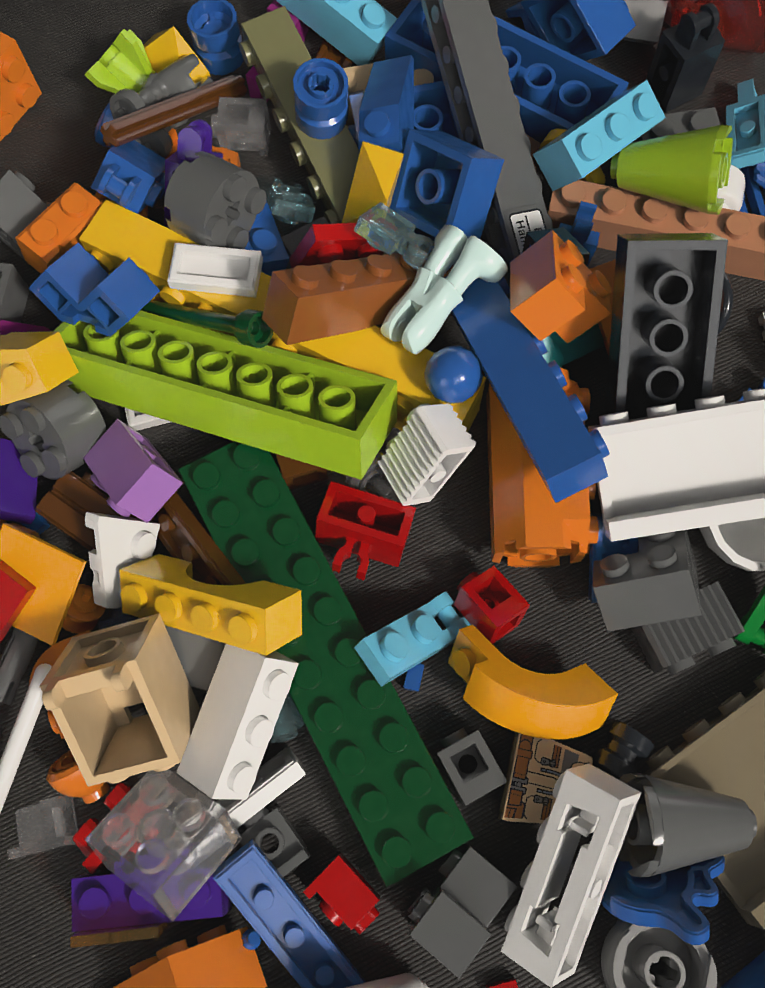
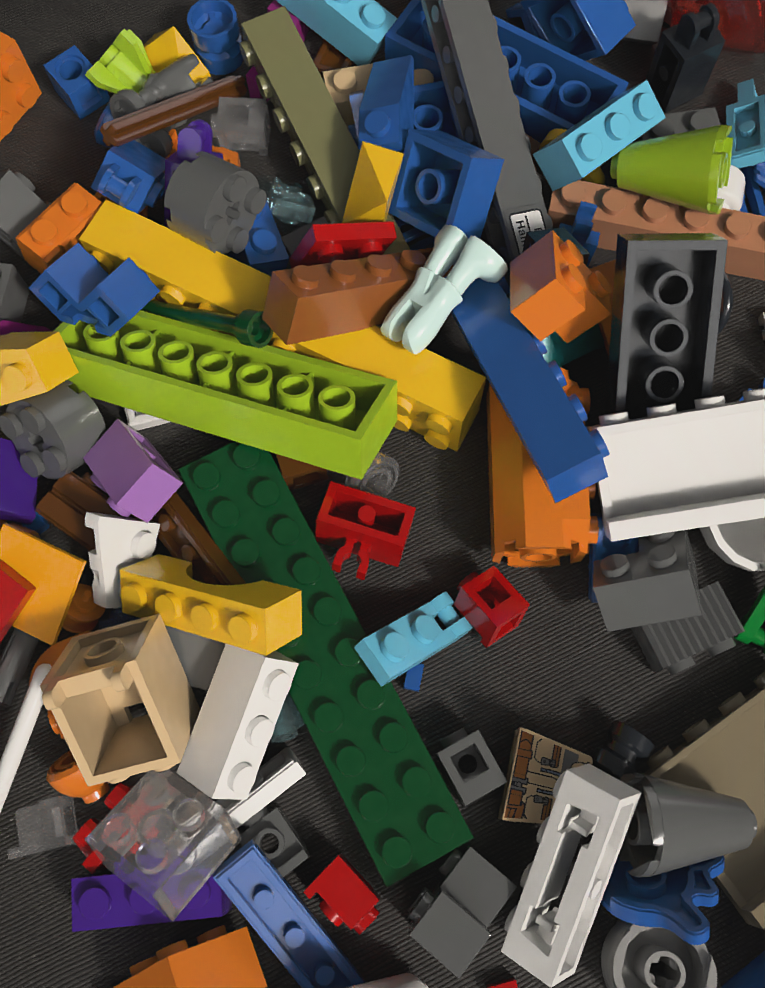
clear orange piece [70,922,167,948] -> none
white tile [167,243,263,298] -> none
blue piece [242,929,261,950] -> none
blue wheel [293,58,349,140] -> none
clear light blue plate [354,202,434,269] -> none
white brick [377,403,476,506] -> none
blue piece [424,346,483,404] -> none
light orange arch [448,624,618,739] -> none
none -> blue brick [43,45,110,120]

